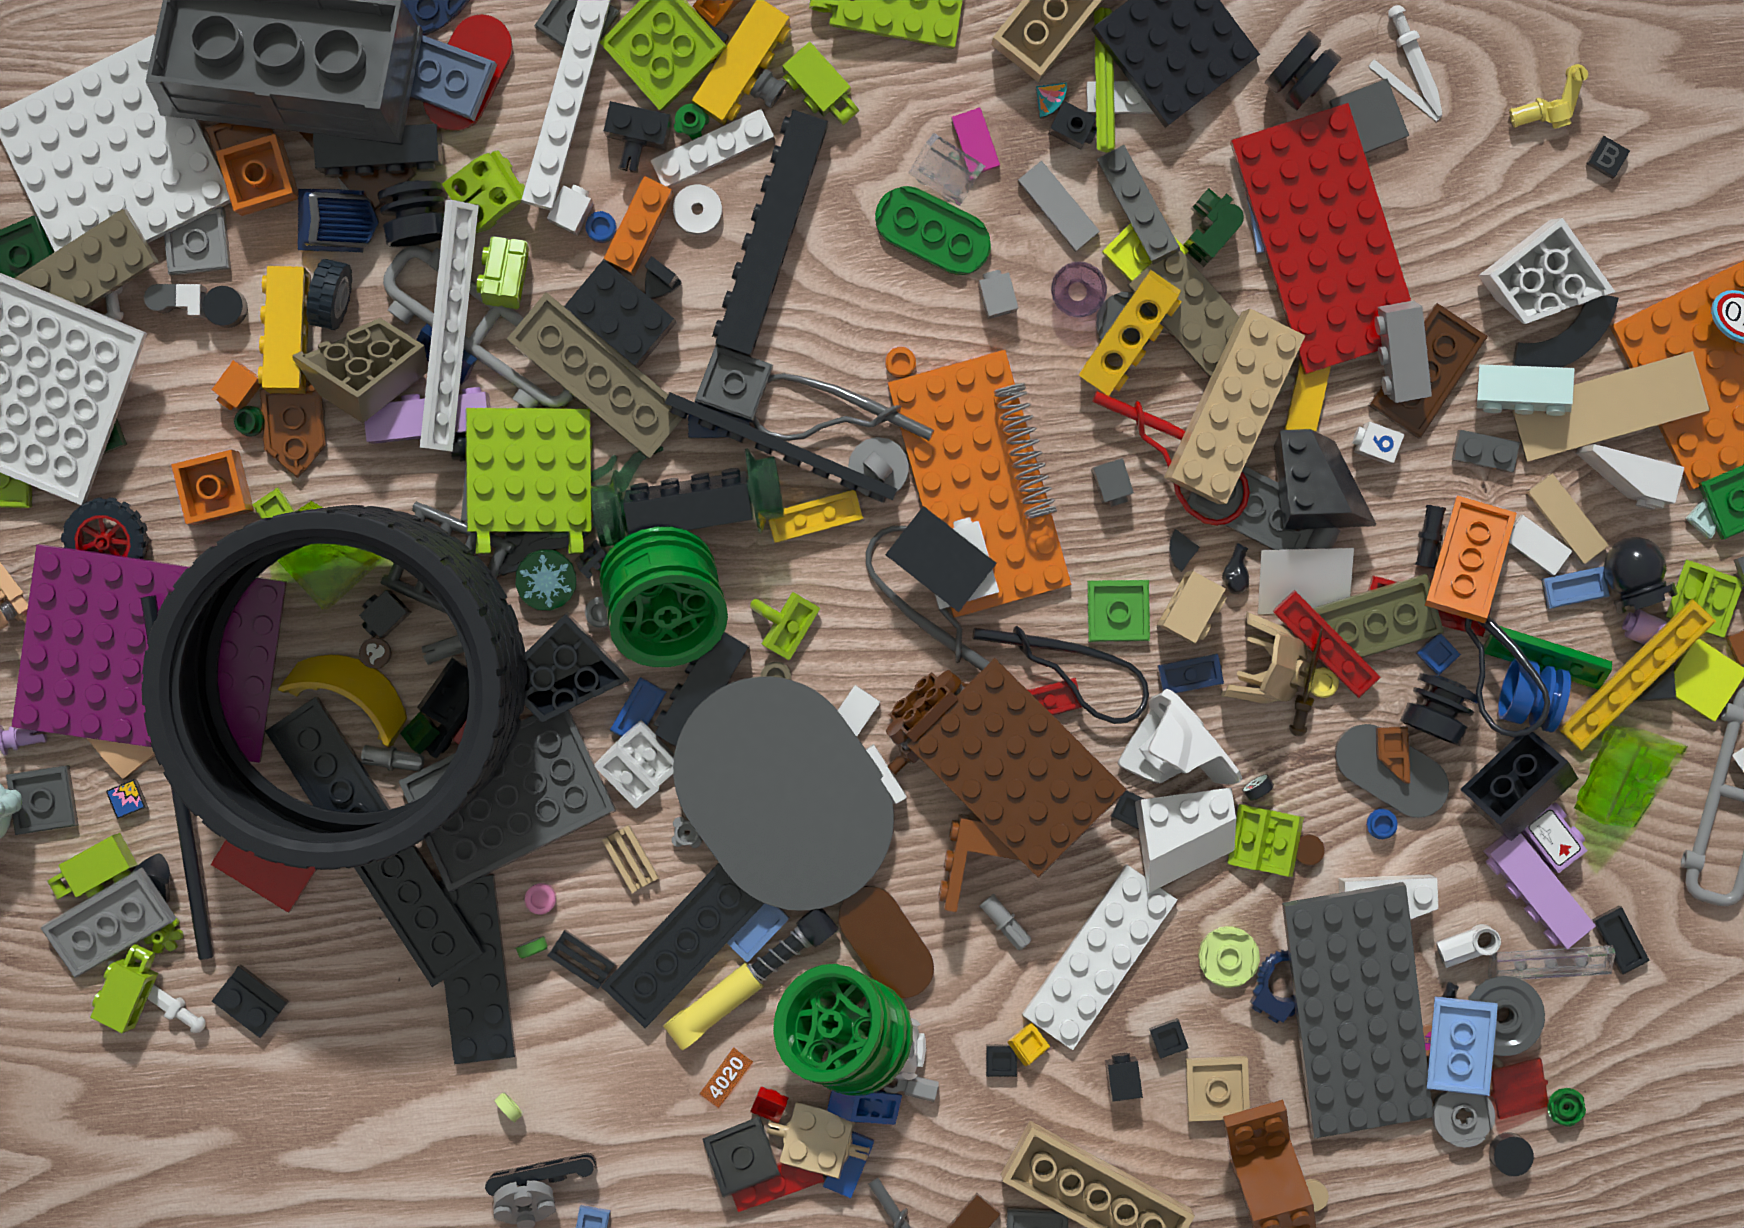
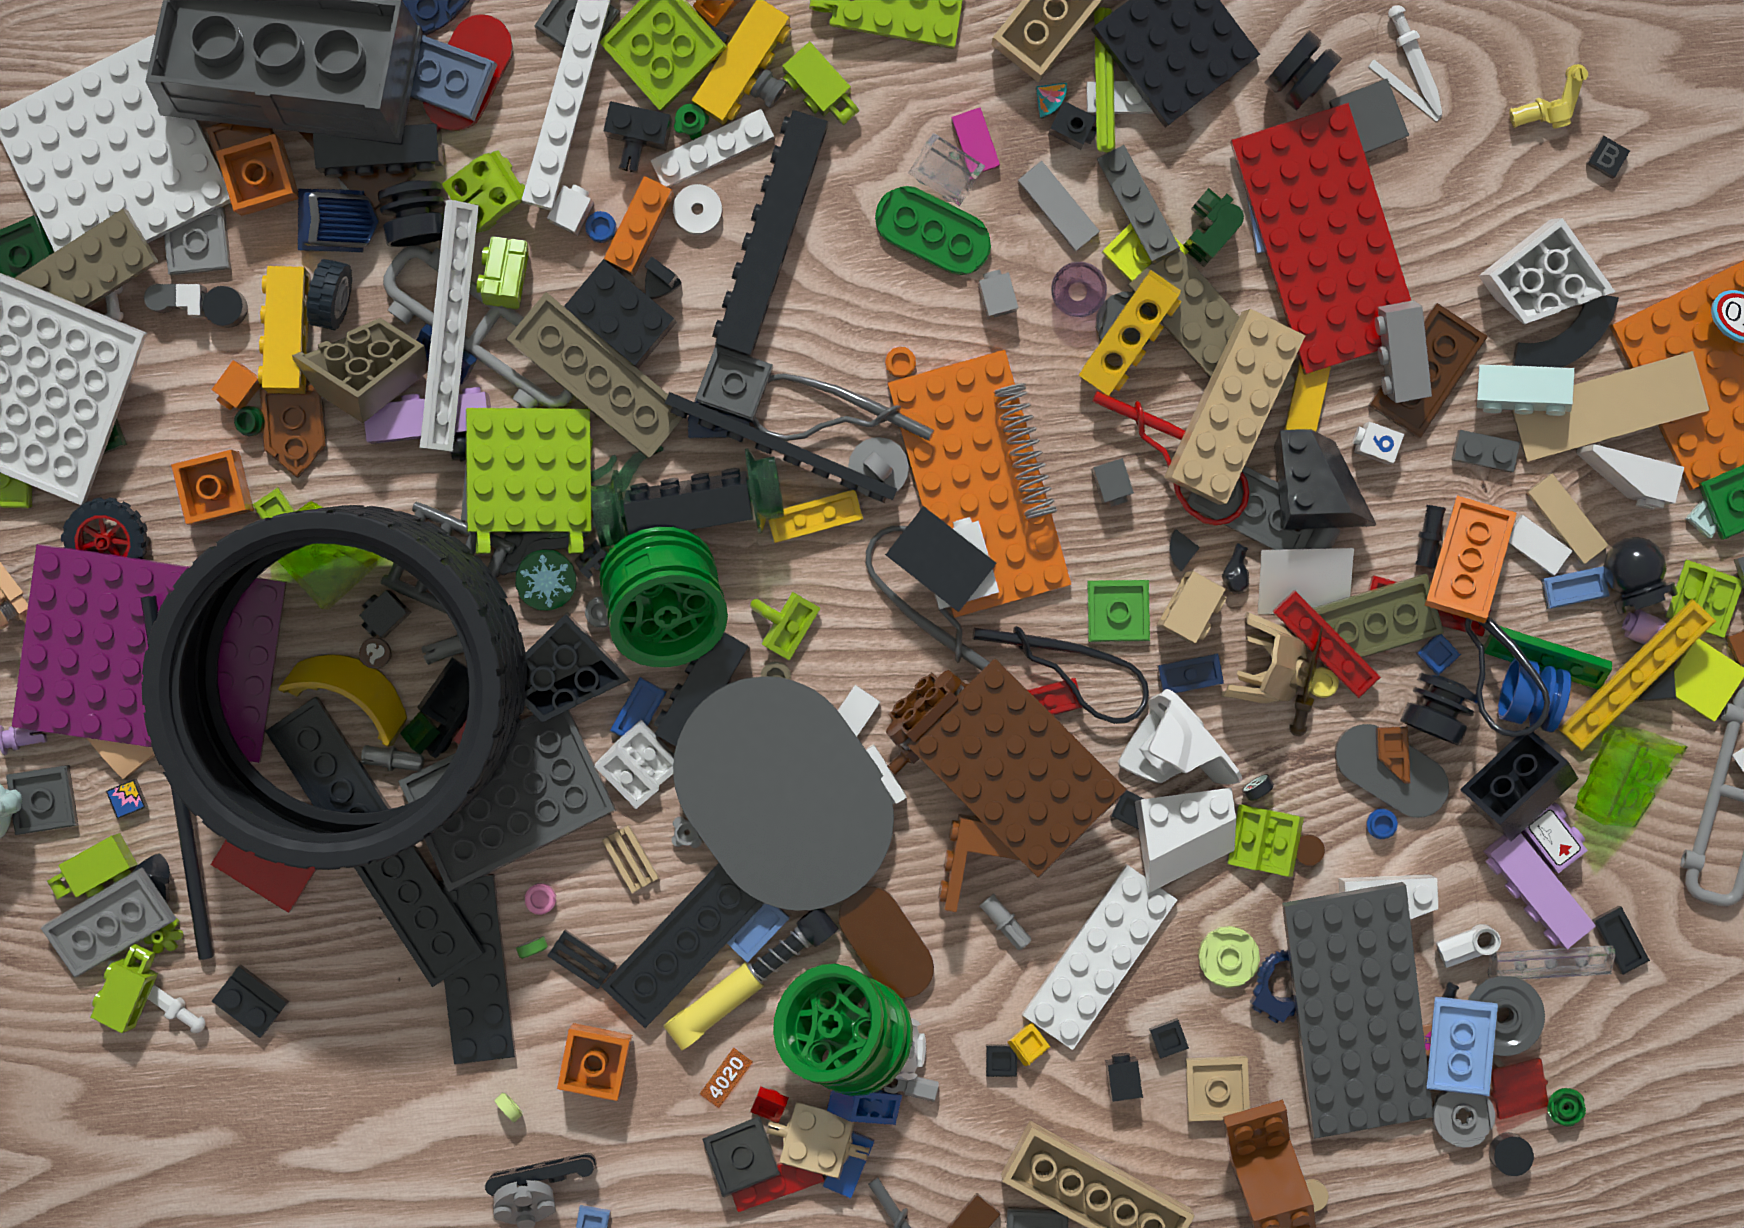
none -> orange brick [557,1023,633,1101]

